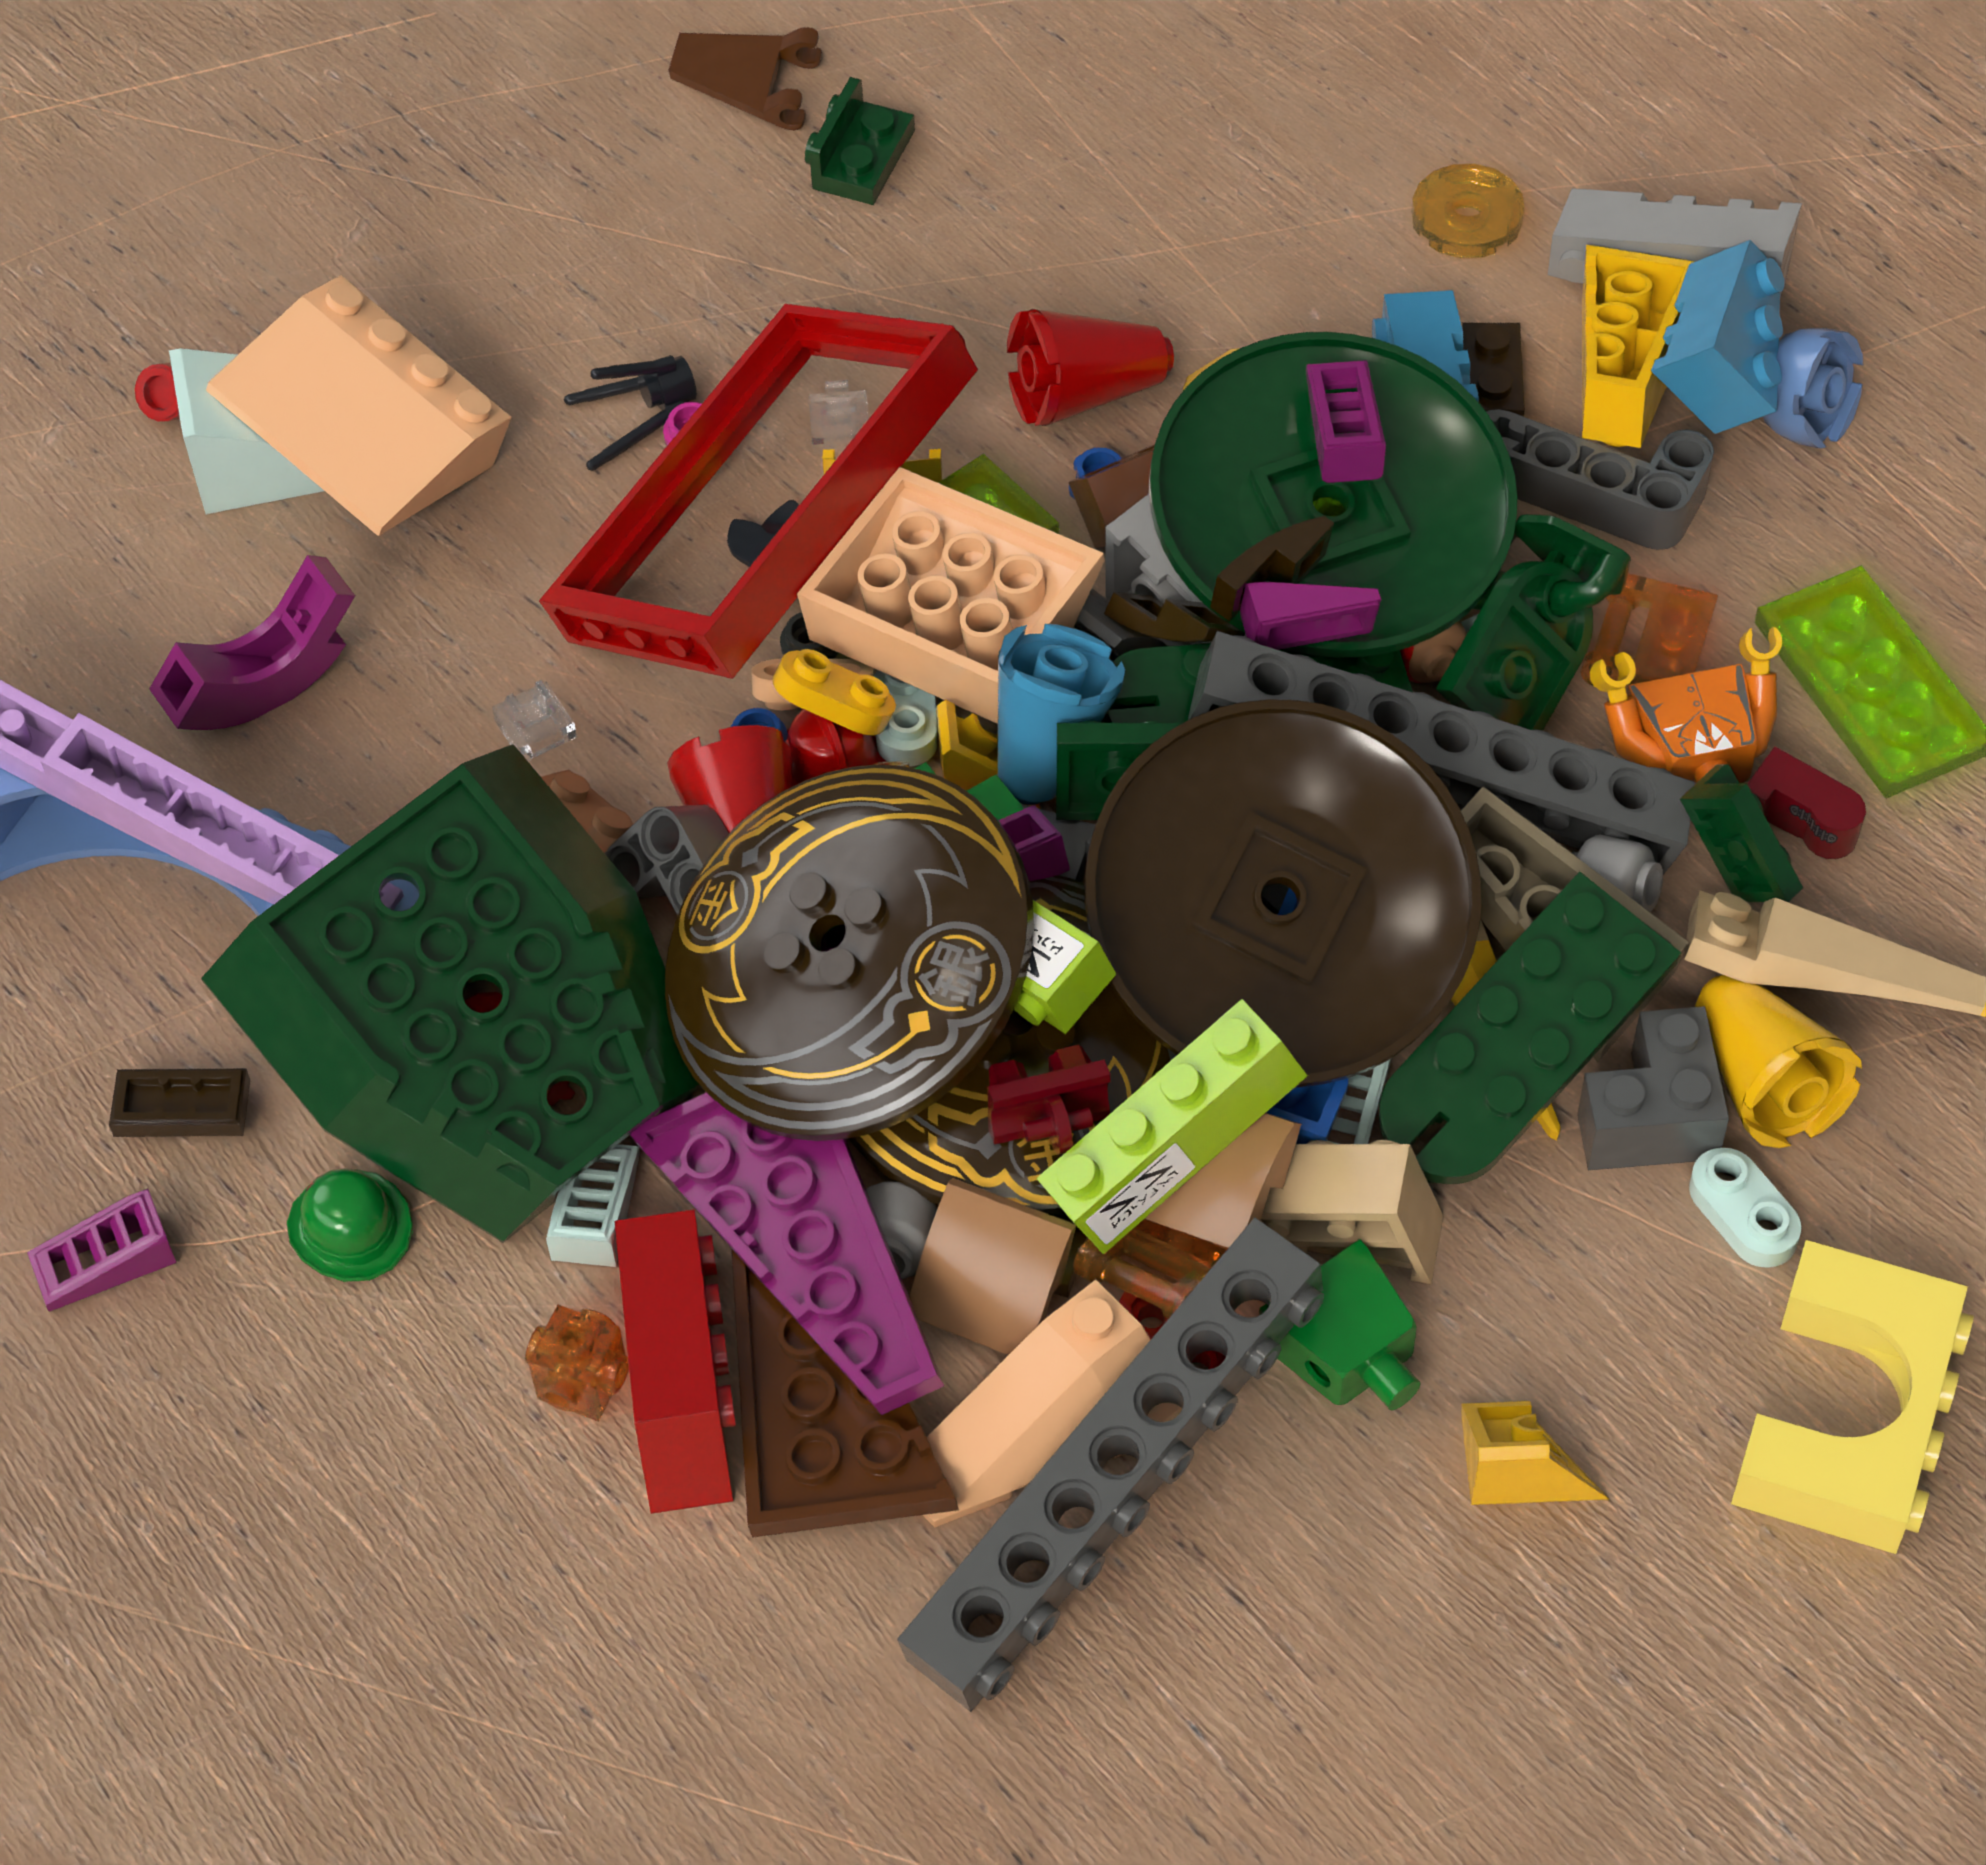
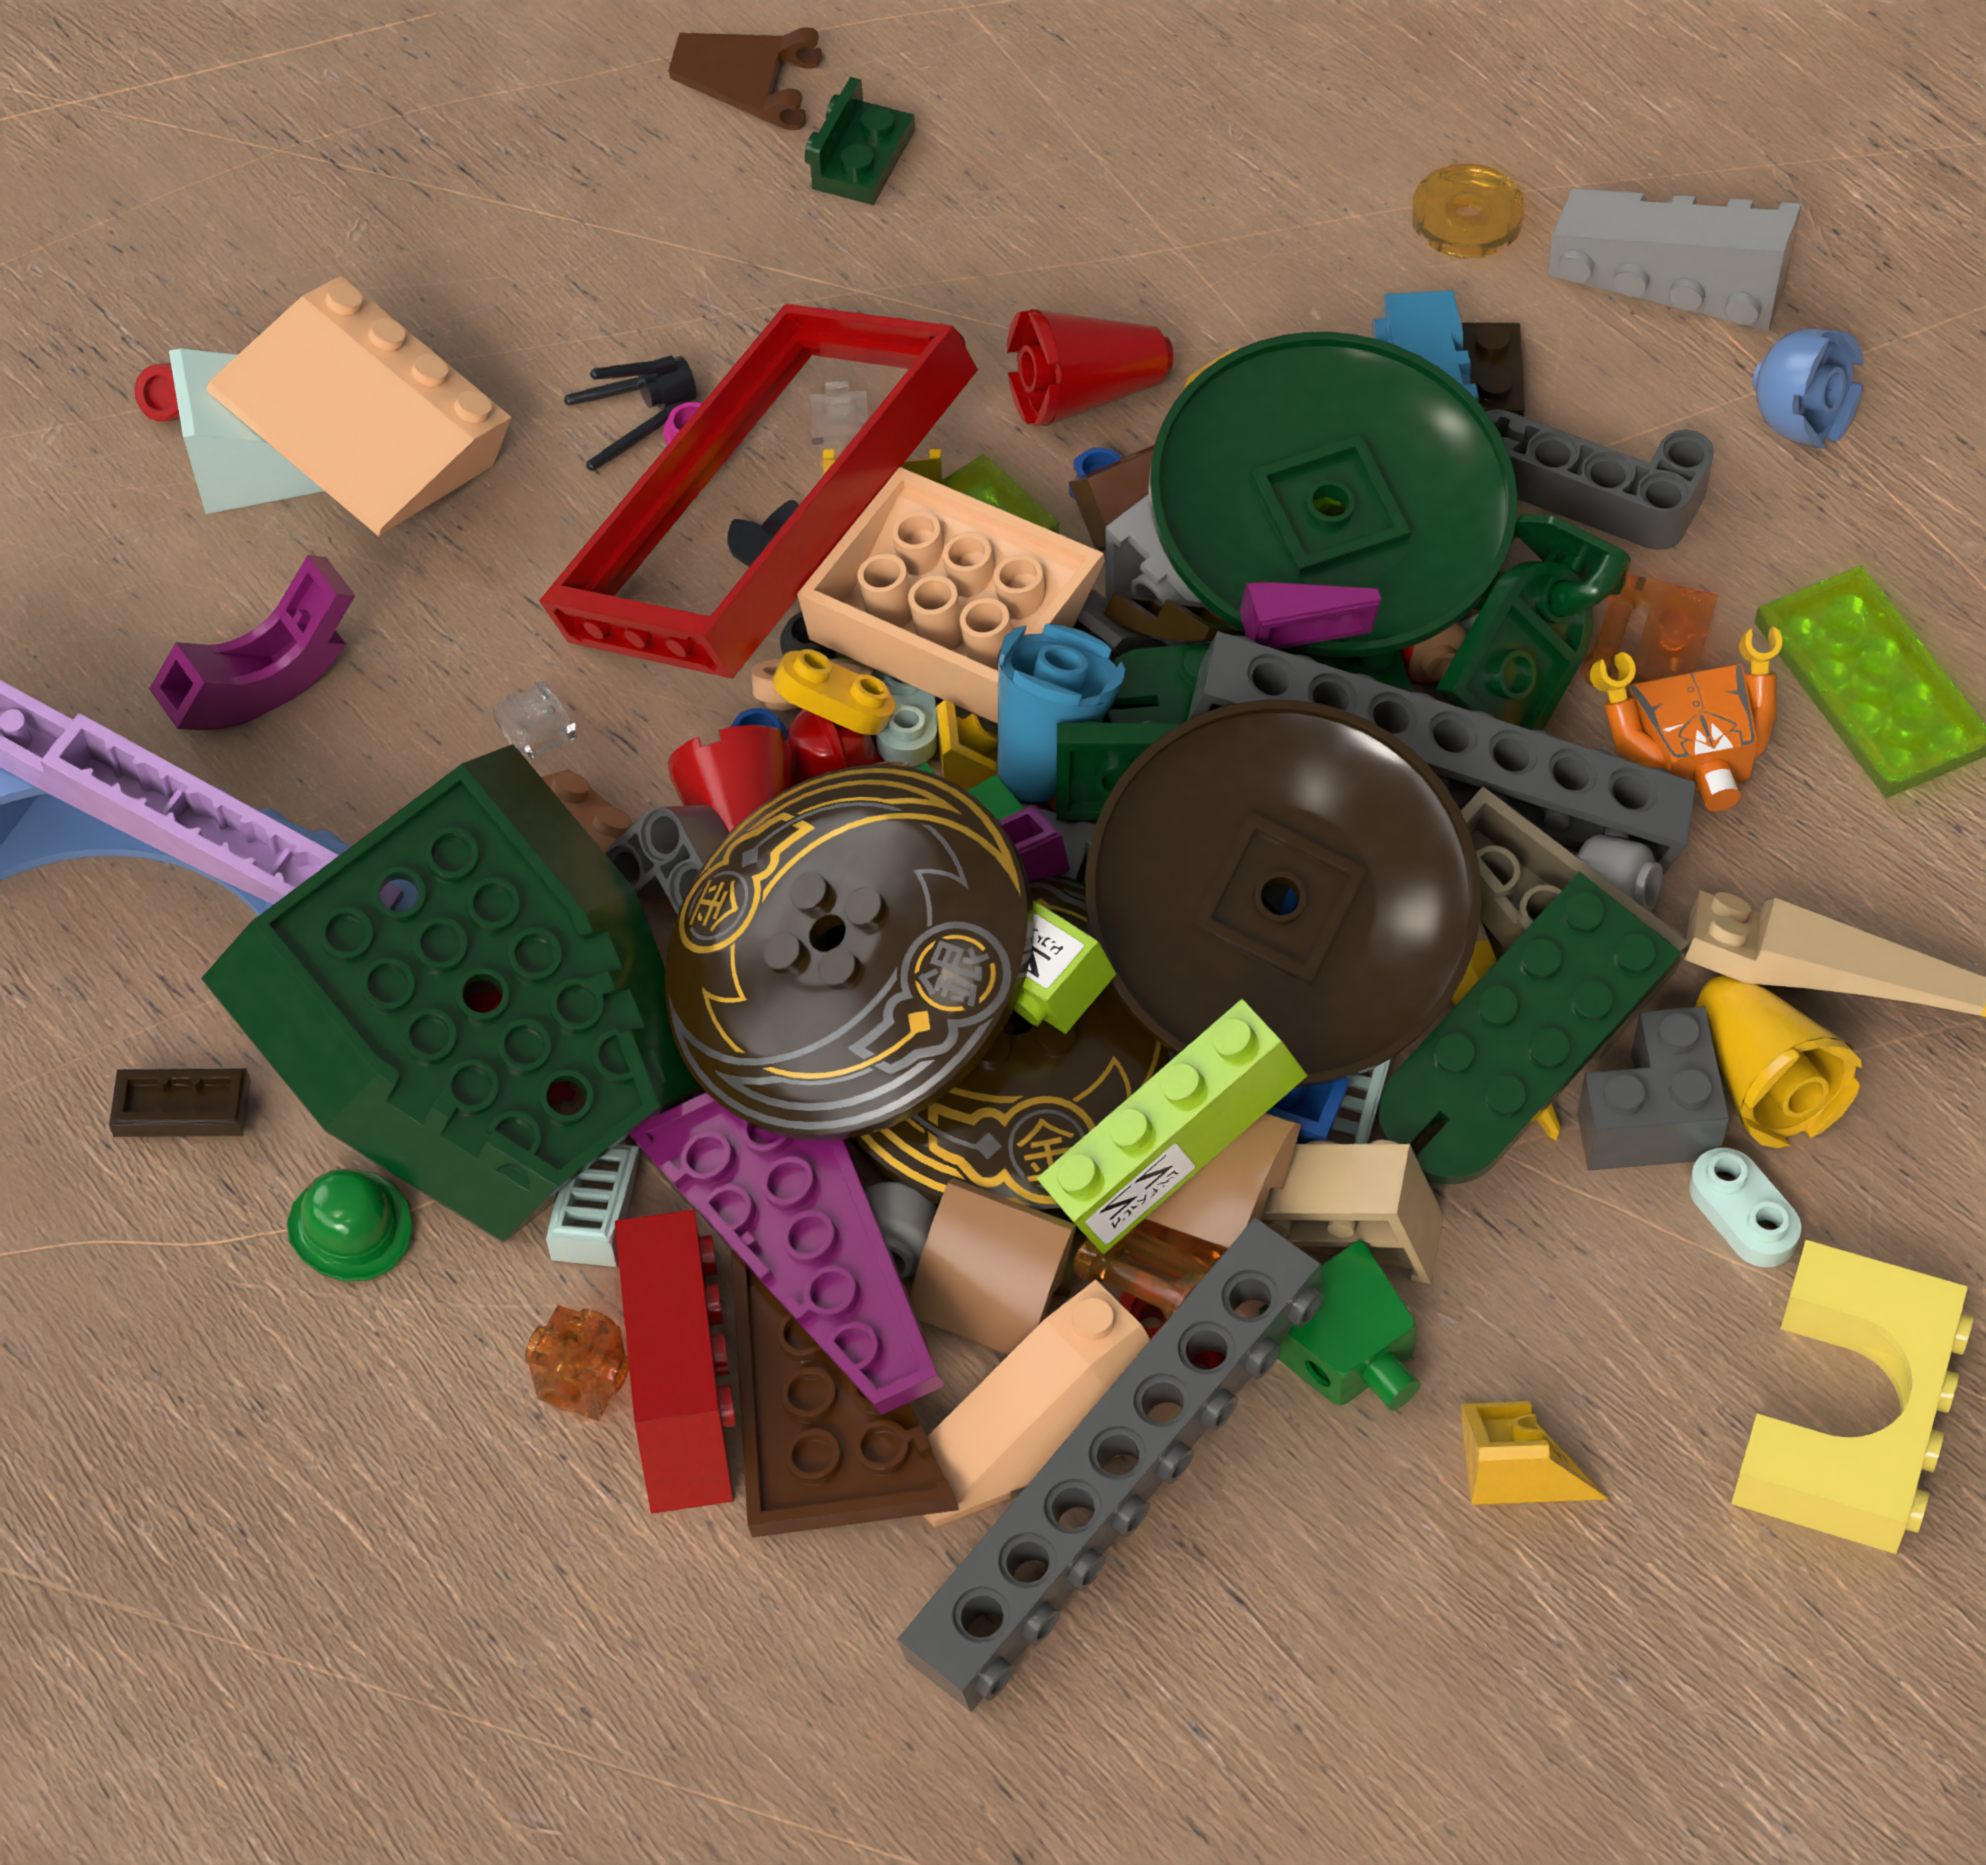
magenta slope [27,1189,177,1312] -> none
dark red hips [987,1045,1111,1155] -> none
dark brown slope [1210,516,1334,622] -> none
magenta slope [1306,360,1386,483] -> none
yellow wedge [1582,245,1695,448] -> none
dark azure wedge [1651,240,1784,434] -> none
dark green bracket [1680,764,1804,902] -> none
dark red leg [1747,746,1866,859] -> none

